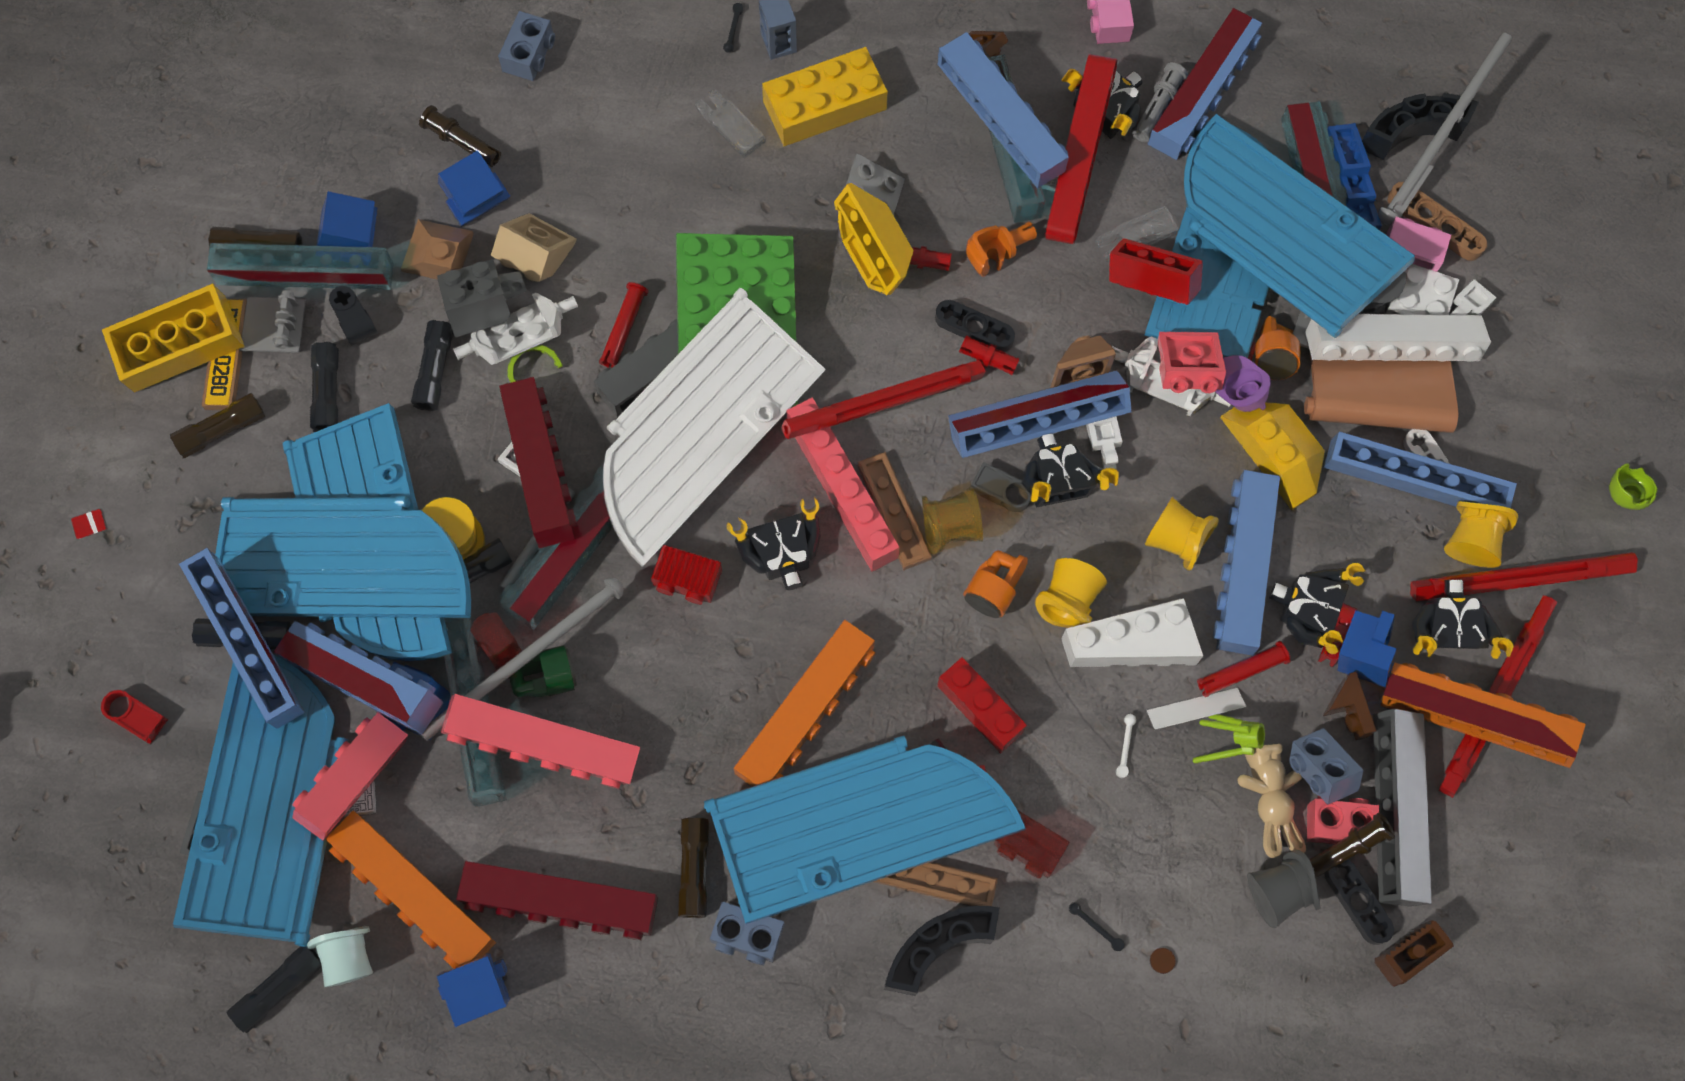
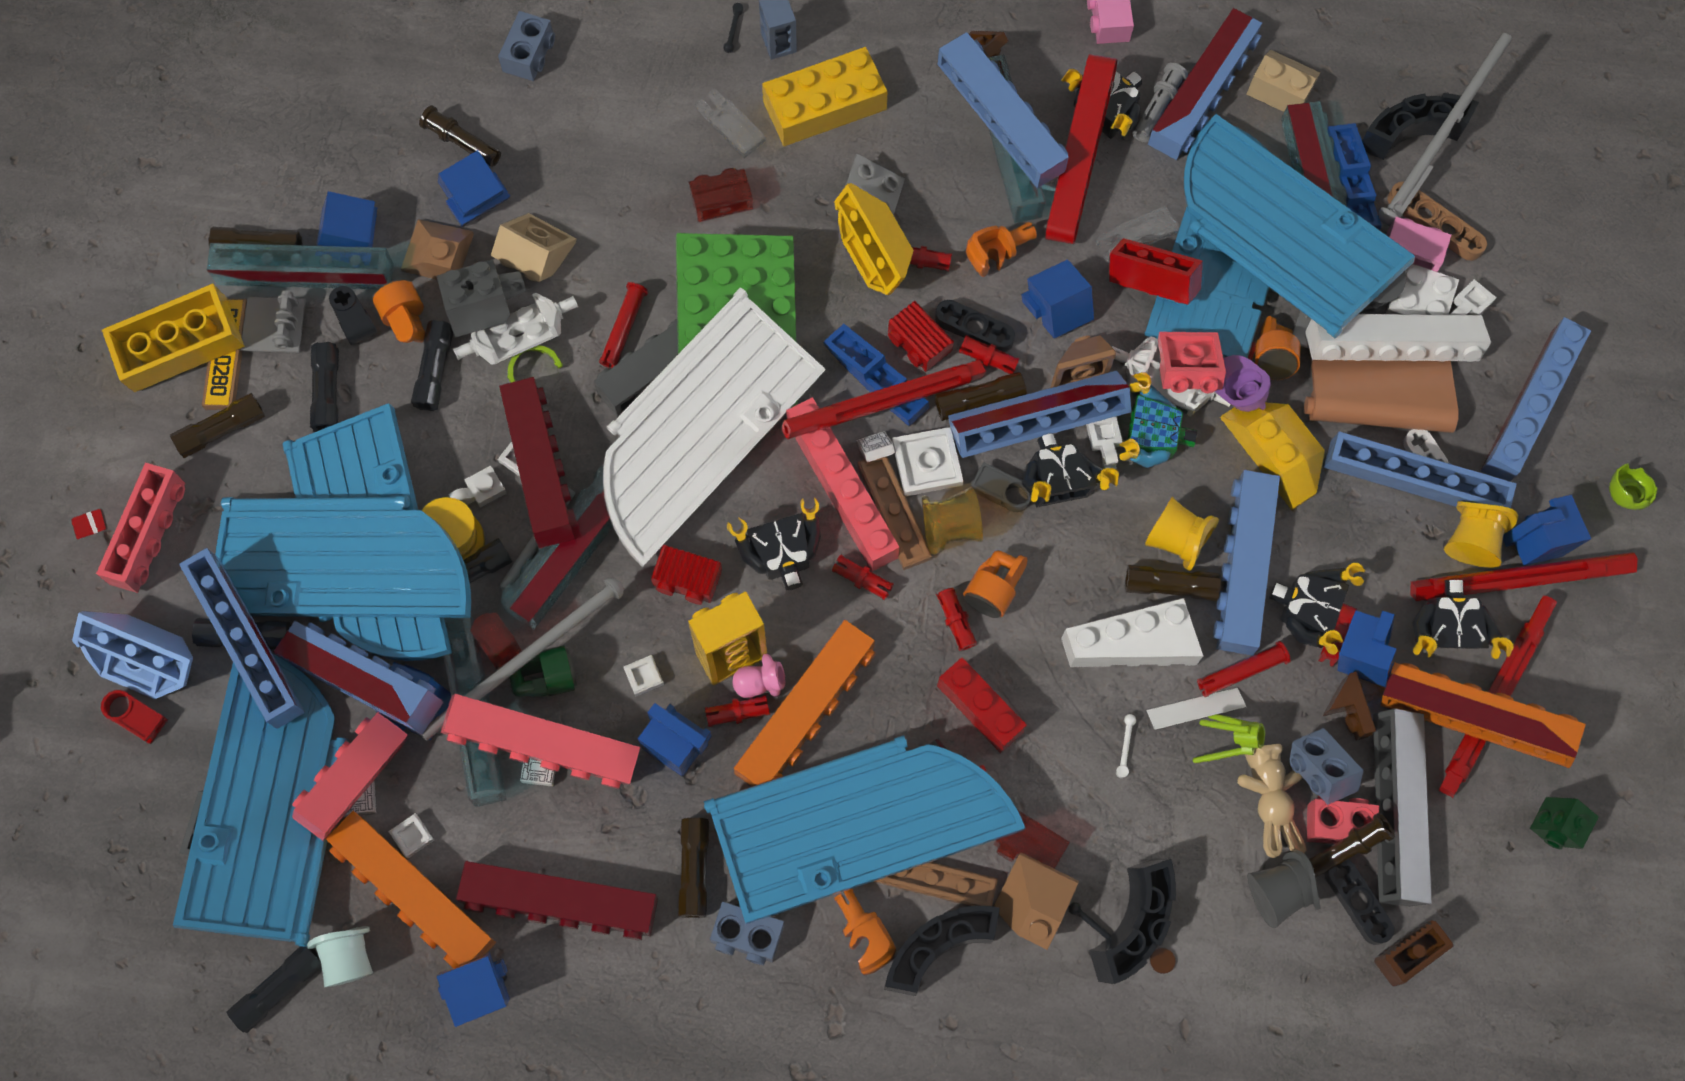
yellow hat [1035,558,1107,628] -> none
none -> light blue wedge [72,611,193,699]
none -> coral brick [96,462,185,593]
none -> orange piece [373,280,425,343]
none -> white tile [388,813,434,859]
none -> white plate [449,466,506,508]
none -> white tile [520,758,556,787]
none -> white tile [623,655,664,697]
none -> blue plate [638,703,712,777]
none -> yellow brick [688,591,767,686]
none -> clear red brick [689,168,753,222]
none -> red pin [705,695,770,727]
none -> bright pink animal [732,654,785,698]
none -> blue slope [823,324,930,426]
none -> red pin [832,554,894,601]
none -> orange piece [834,889,896,975]
none -> white tile [857,431,895,462]
none -> red brick [888,301,954,372]
none -> white plate [892,427,964,496]
none -> dark brown axle [935,372,1027,421]
none -> red pin [936,587,978,651]
none -> medium nougat slope [994,852,1079,950]
none -> blue plate [1021,259,1094,339]
none -> black brick [1089,859,1176,984]
none -> torso [1119,372,1197,468]
none -> dark brown axle [1125,565,1221,601]
none -> tan slope [1247,50,1320,115]
none -> medium blue brick [1480,317,1591,481]
none -> blue plate [1503,495,1591,566]
none -> dark green head [1529,797,1599,850]

